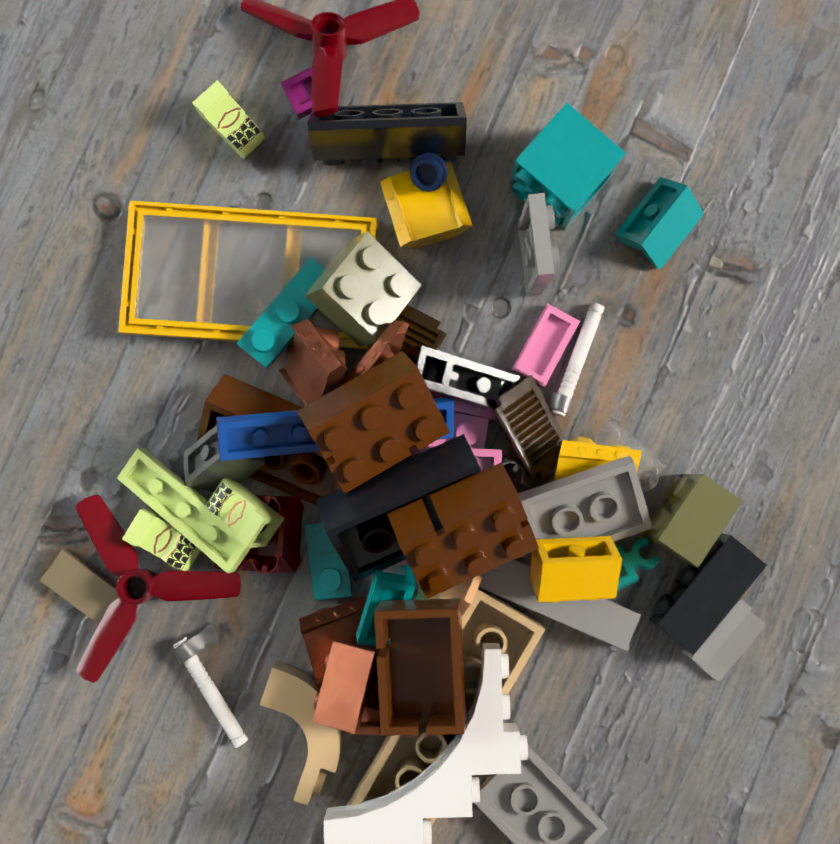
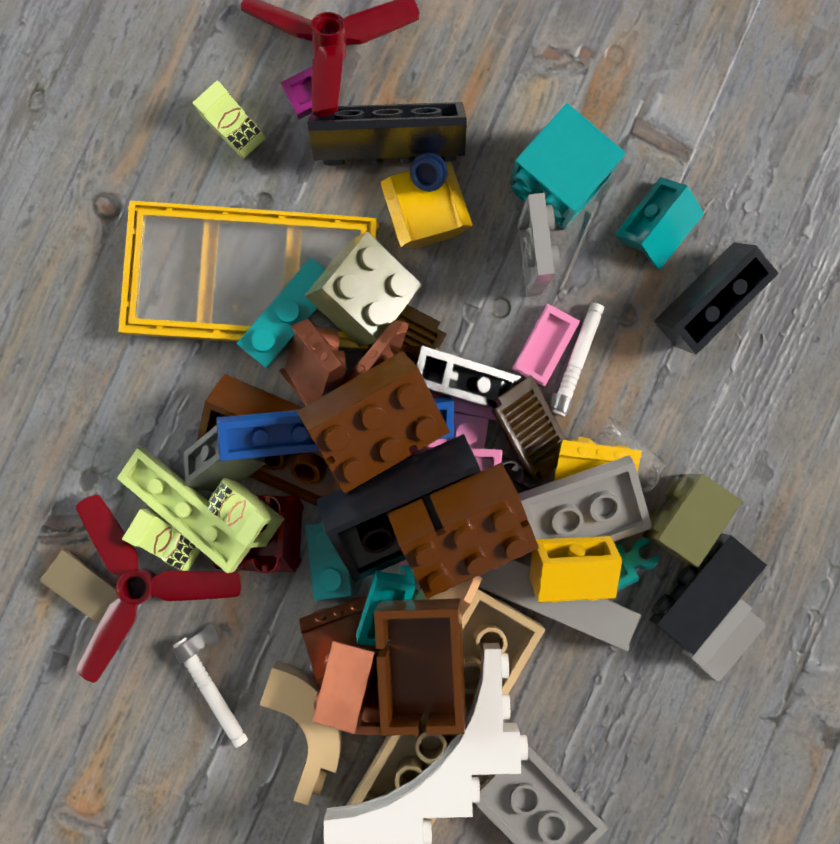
none -> black brick [654,242,779,355]

